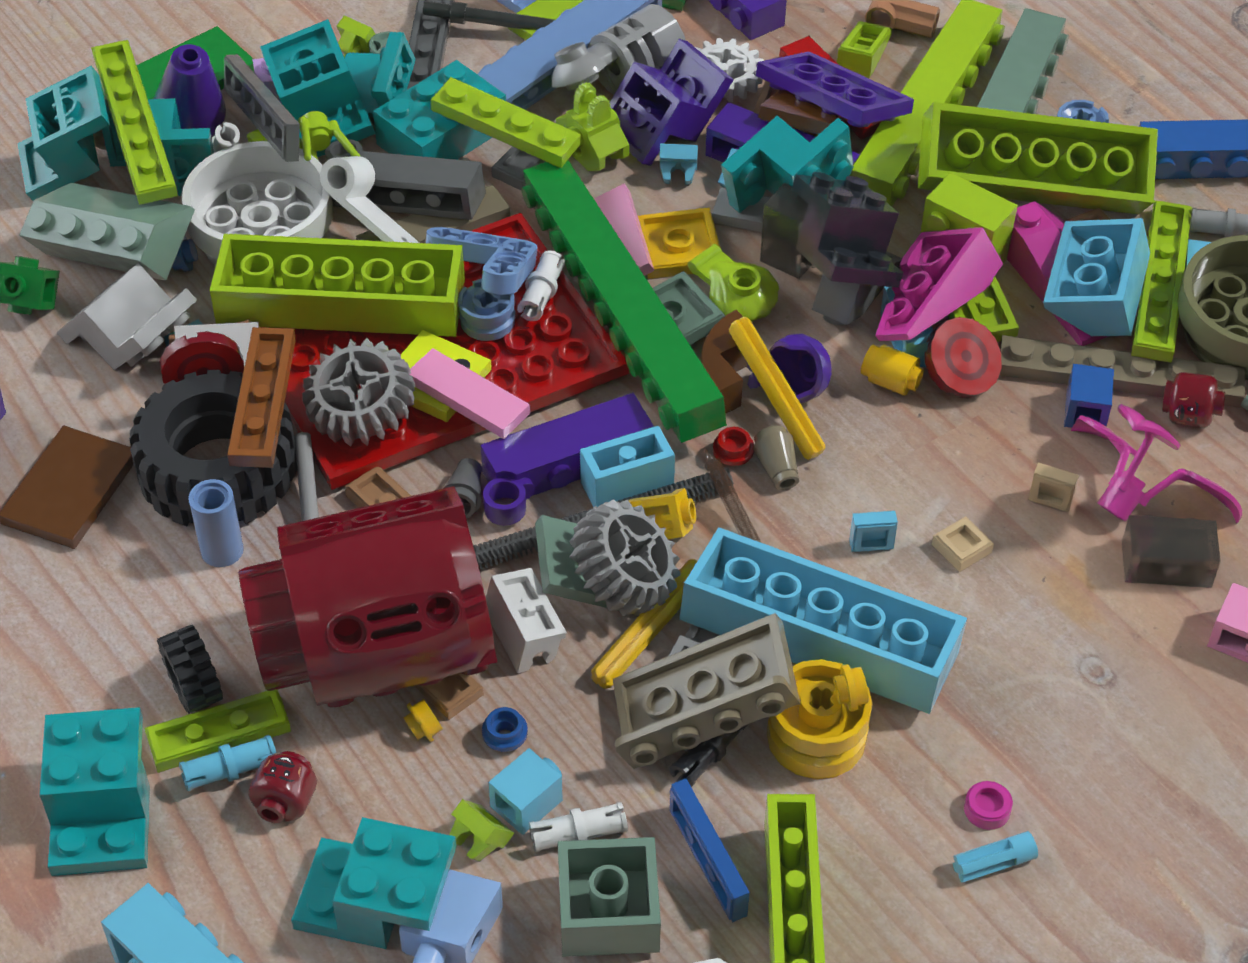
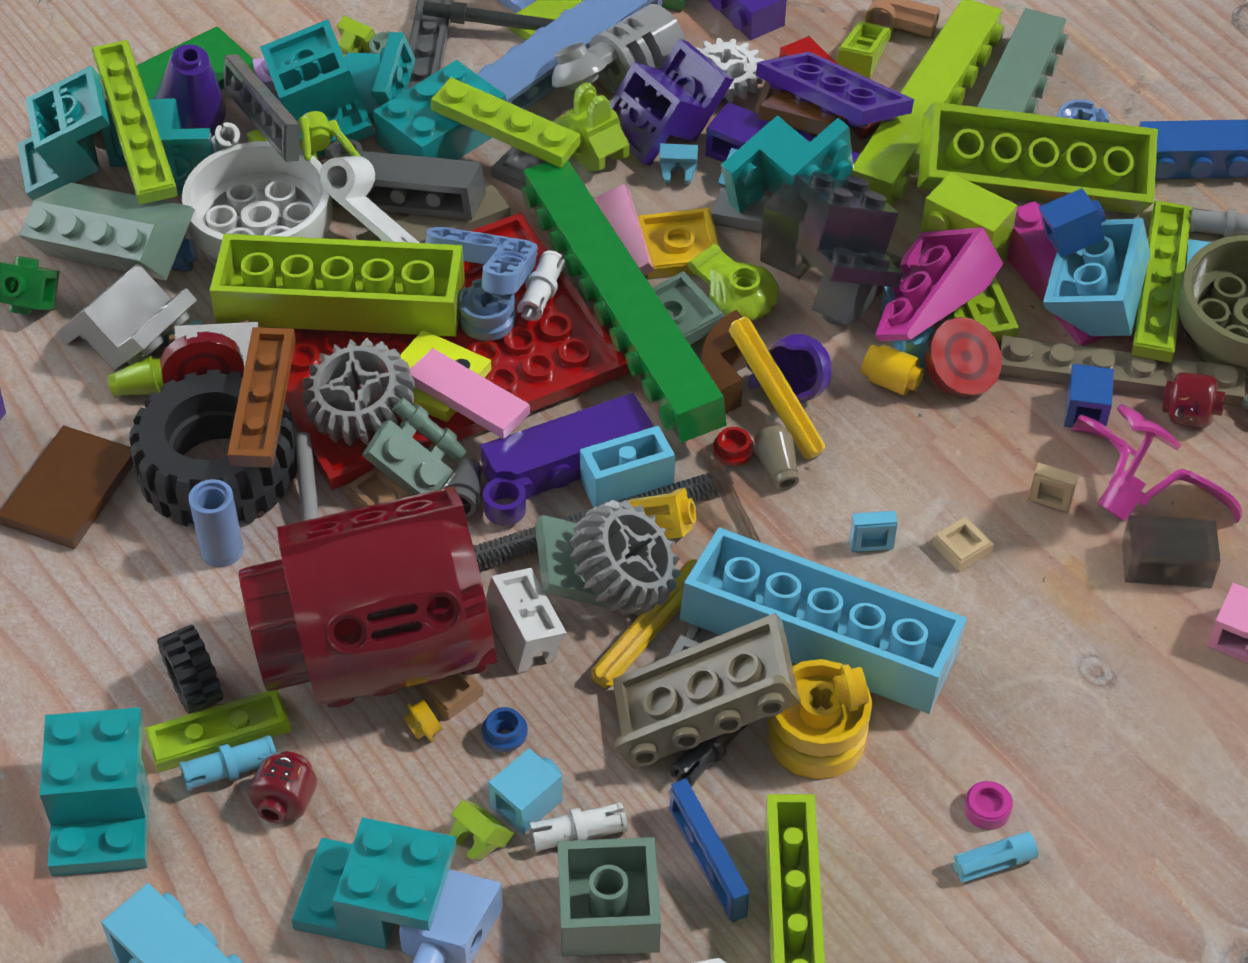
none -> lime cone [108,355,165,398]
none -> sand green plate [361,397,467,496]
none -> blue brick [1038,188,1106,258]

